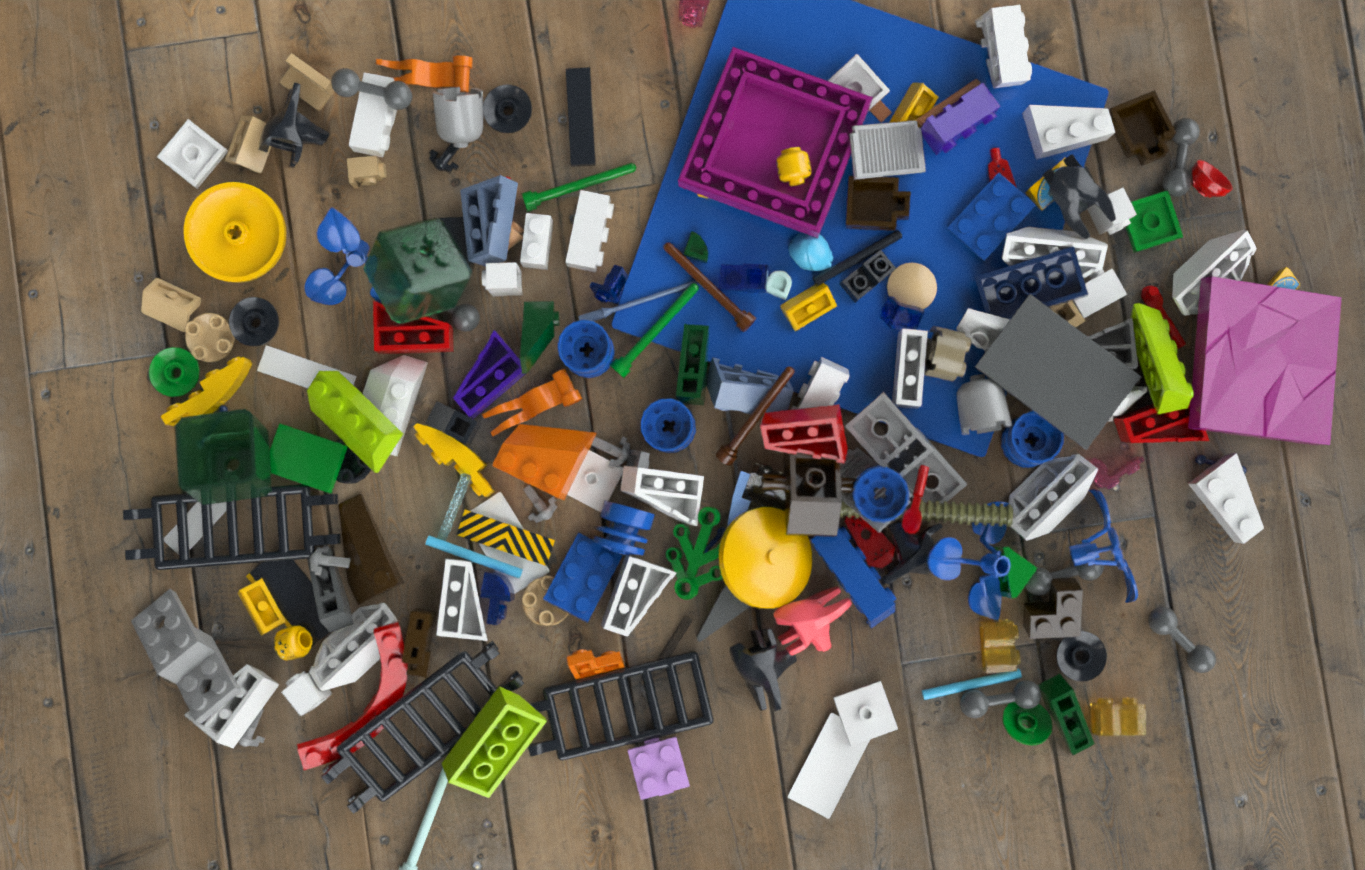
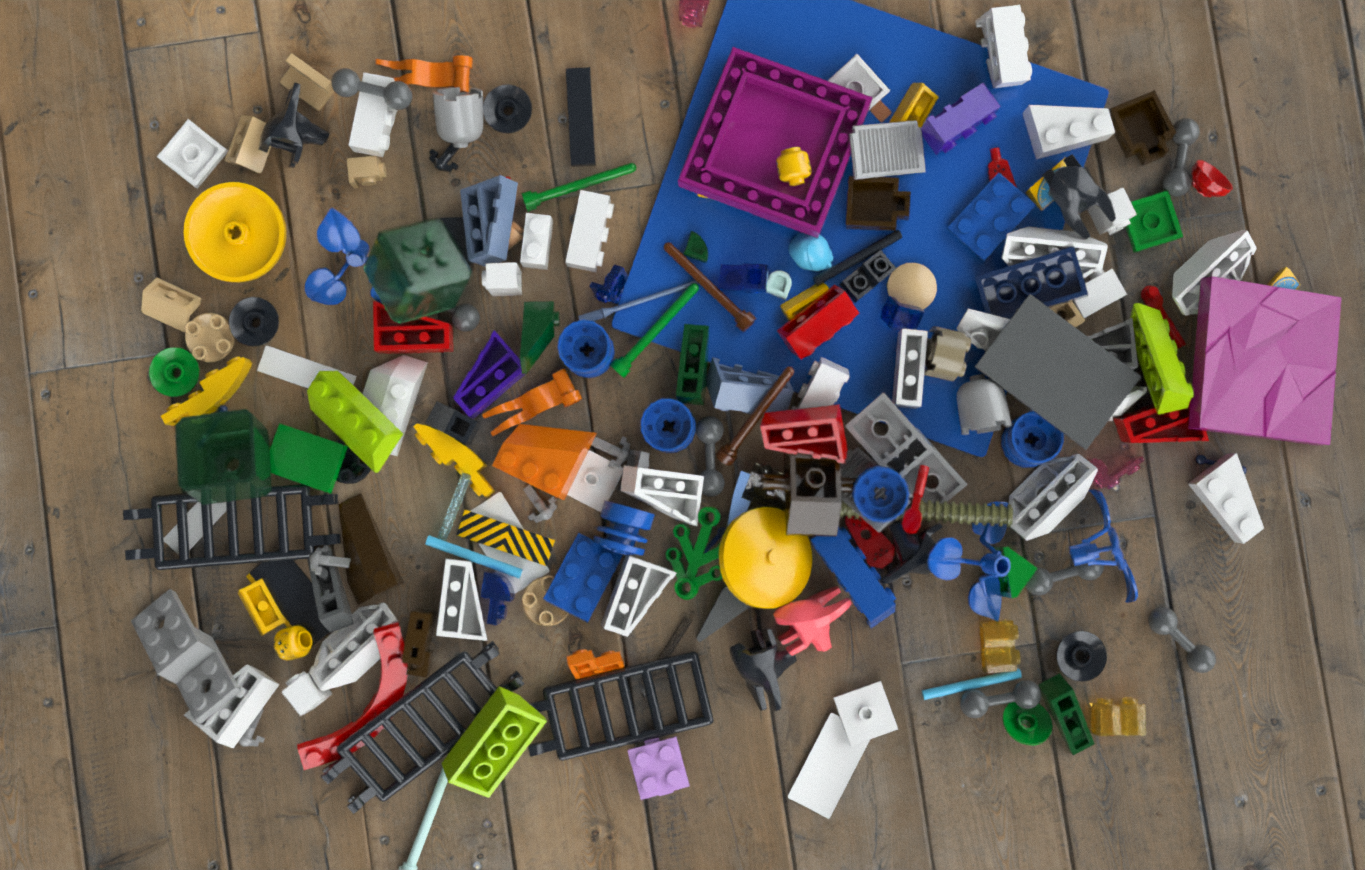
nougat bar [917,79,981,127] -> none
brick [1023,578,1083,639] -> none
none -> dark grey piece [696,416,725,497]
none -> red brick [777,284,859,360]

